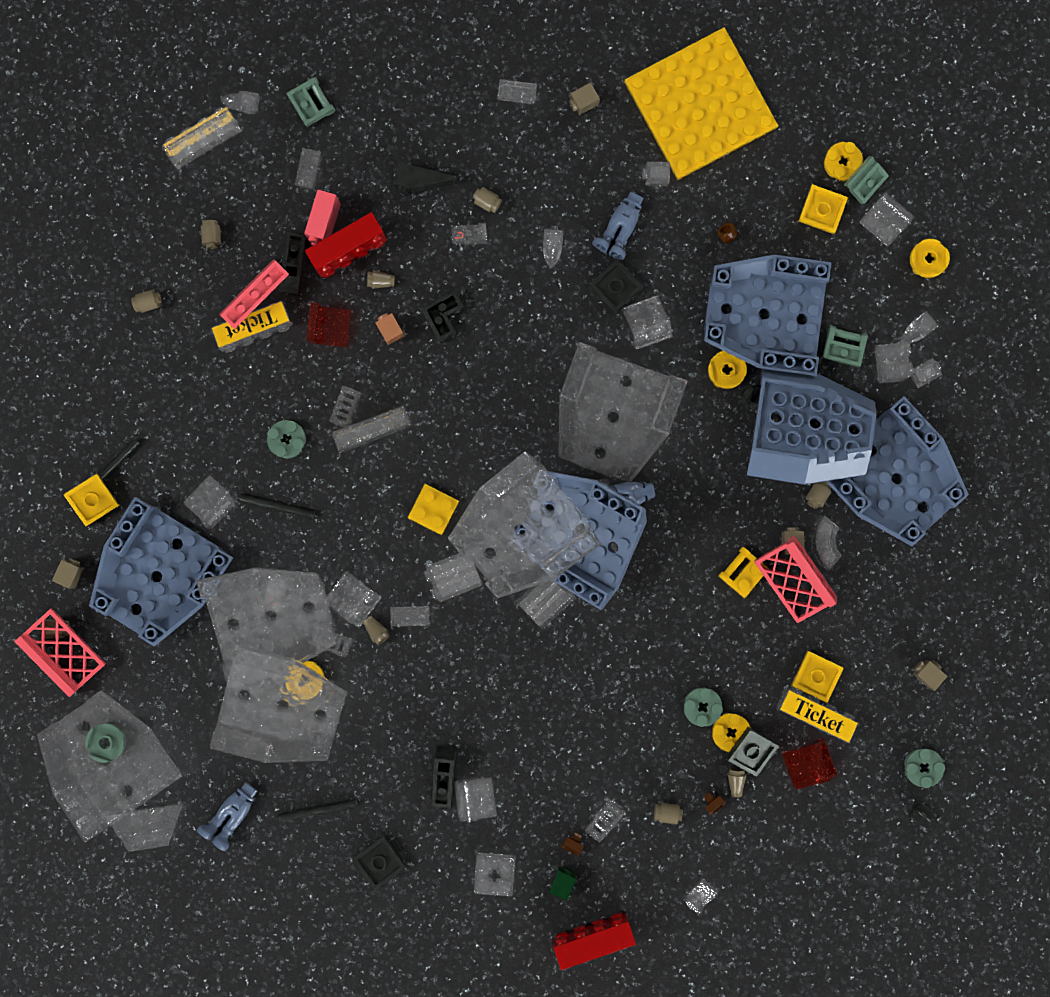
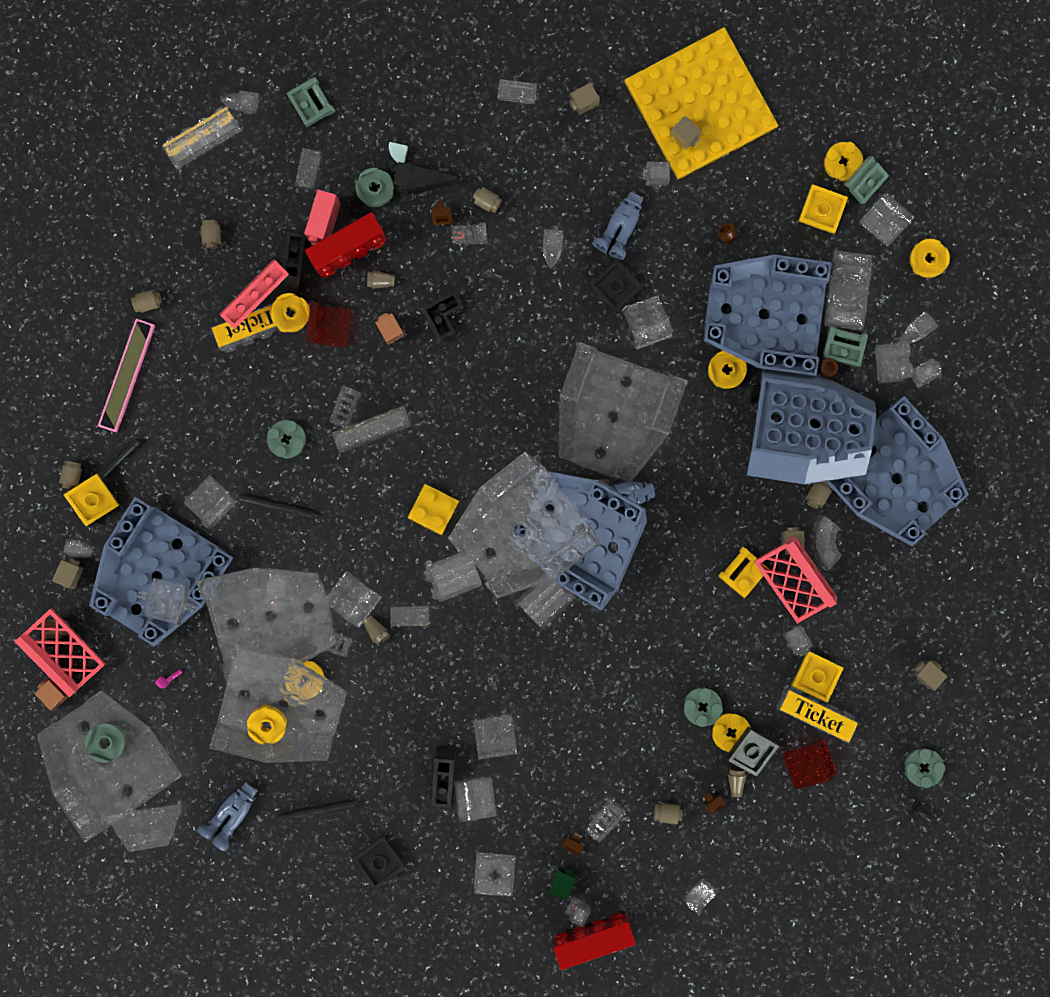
none -> nougat brick [35,679,68,710]
none -> dark tan brick [59,461,82,489]
none -> clear cone [63,538,94,558]
none -> tile [98,319,155,433]
none -> clear plate [137,578,196,625]
none -> dark pink hand [155,669,182,689]
none -> yellow plate [247,704,287,744]
none -> yellow plate [270,293,310,332]
none -> sand green plate [355,168,394,207]
none -> light aqua tile [389,142,408,163]
none -> reddish brown tile [431,201,452,226]
none -> clear brick [473,713,518,759]
none -> clear leg [565,897,591,927]
none -> dark tan brick [670,116,702,150]
none -> clear brick [782,625,813,656]
none -> reddish brown tile [818,358,838,378]
none -> clear slope [824,250,872,331]

